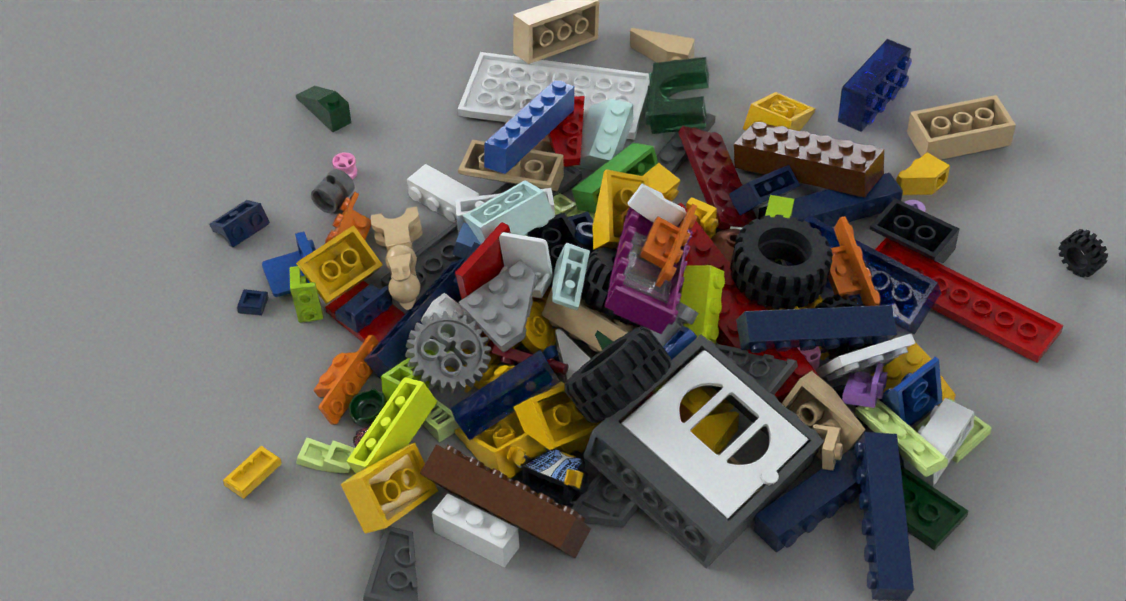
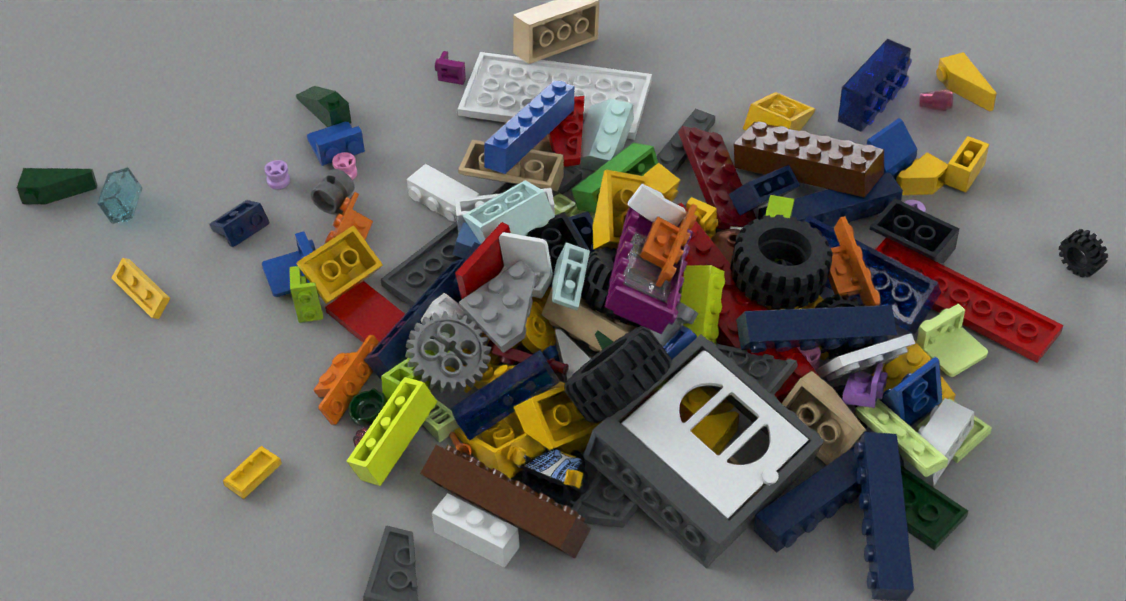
dark blue tile [237,289,269,316] -> none
yellowish green slope [296,437,355,473] -> none
dark blue bracket [335,283,393,333] -> none
yellow slope [340,443,438,533] -> none
tan piece [371,206,423,310] -> none
dark blue tile [574,222,593,245] -> none
tan slope [630,28,695,72] -> none
clear green arch [645,57,709,134] -> none
tan bracket [812,424,843,471] -> none
tan brick [907,95,1016,160] -> none
none -> dark green slope [16,168,98,205]
none -> clear light blue brick [97,167,143,224]
none -> yellow plate [111,258,170,319]
none -> lavender wheel [264,160,290,189]
none -> blue bracket [307,122,365,166]
none -> magenta bracket [435,51,466,85]
none -> orange hand [449,432,472,457]
none -> blue slope [867,118,918,180]
none -> yellowish green bracket [916,304,988,377]
none -> clear pink cone [919,89,953,111]
none -> yellow slope [936,52,997,111]
none -> yellow brick [944,136,989,192]

